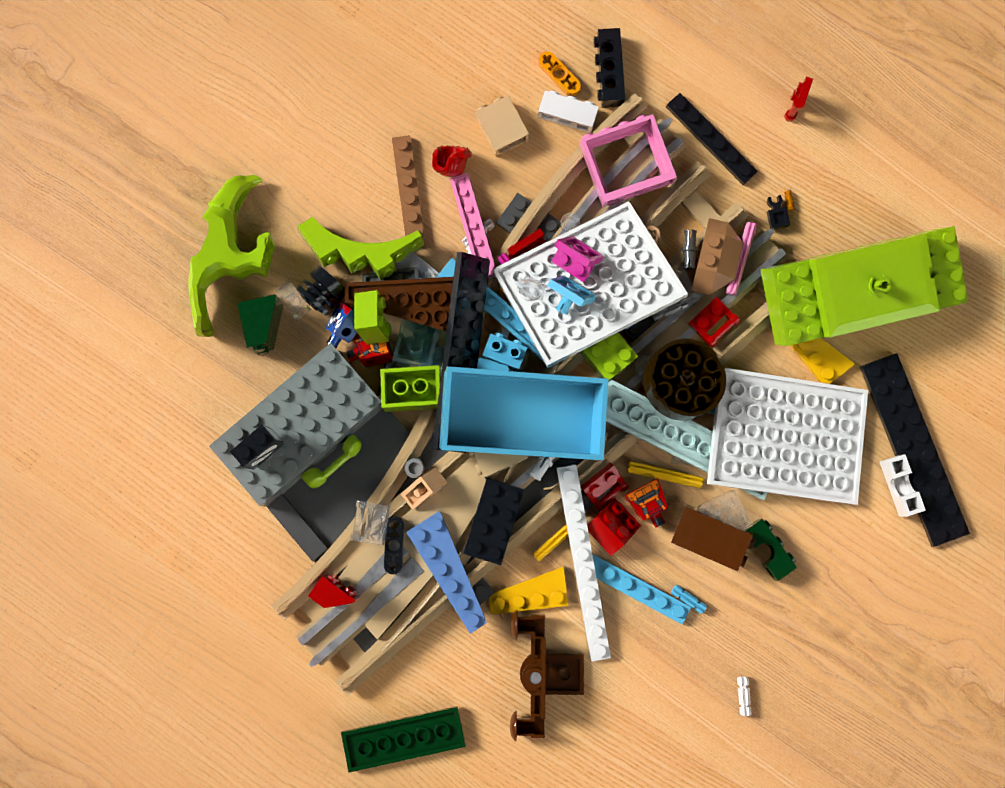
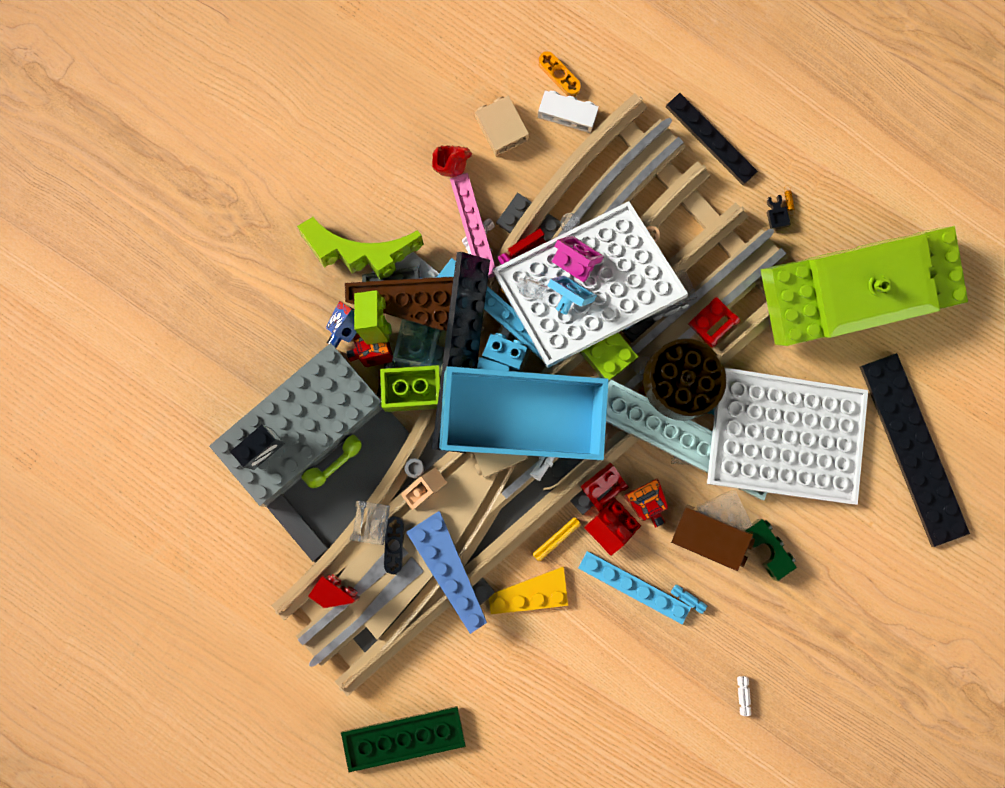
lime animal [188,175,275,337] -> none
dark green slope [237,294,284,355] -> none
clear slope [275,279,312,320] -> none
black wheel [296,265,345,316] -> none
medium nougat plate [392,135,426,245] -> none
black plate [463,478,524,565] -> none
reddish brown piece [510,610,584,742] -> none
white plate [556,464,611,662] -> none
bright pink piece [580,114,677,207] -> none
black brick [594,28,625,108] -> none
yellow axle [628,461,703,488] -> none
dark grey pin [682,229,698,270] -> none
medium nougat wedge [691,218,743,296] -> none
bright pink axle [726,222,757,295] -> none
red plate [784,76,813,122] -> none
yellow wing [789,338,855,384] -> none
white arch [879,454,926,517] -> none

